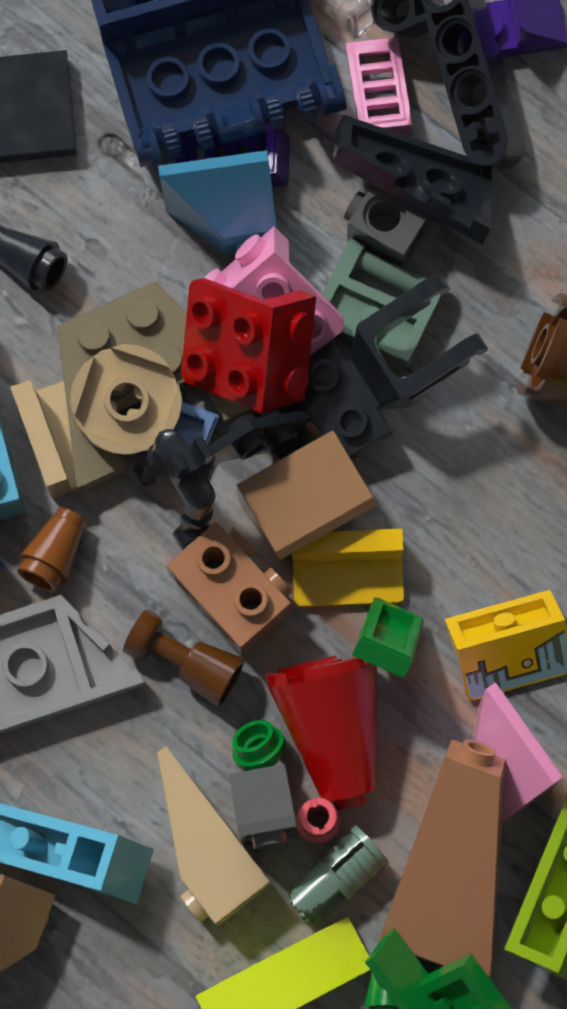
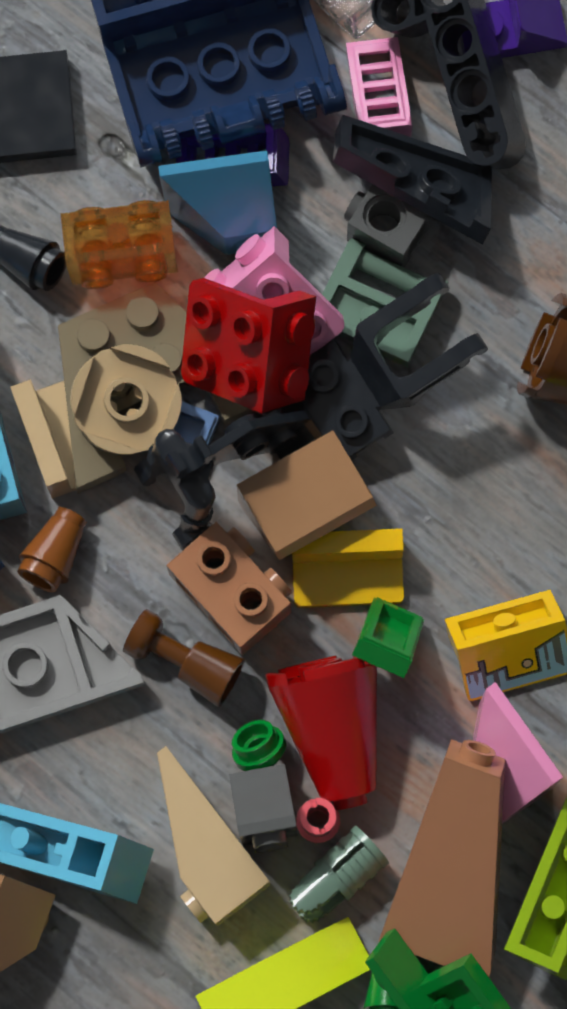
none -> clear orange brick [60,200,178,289]

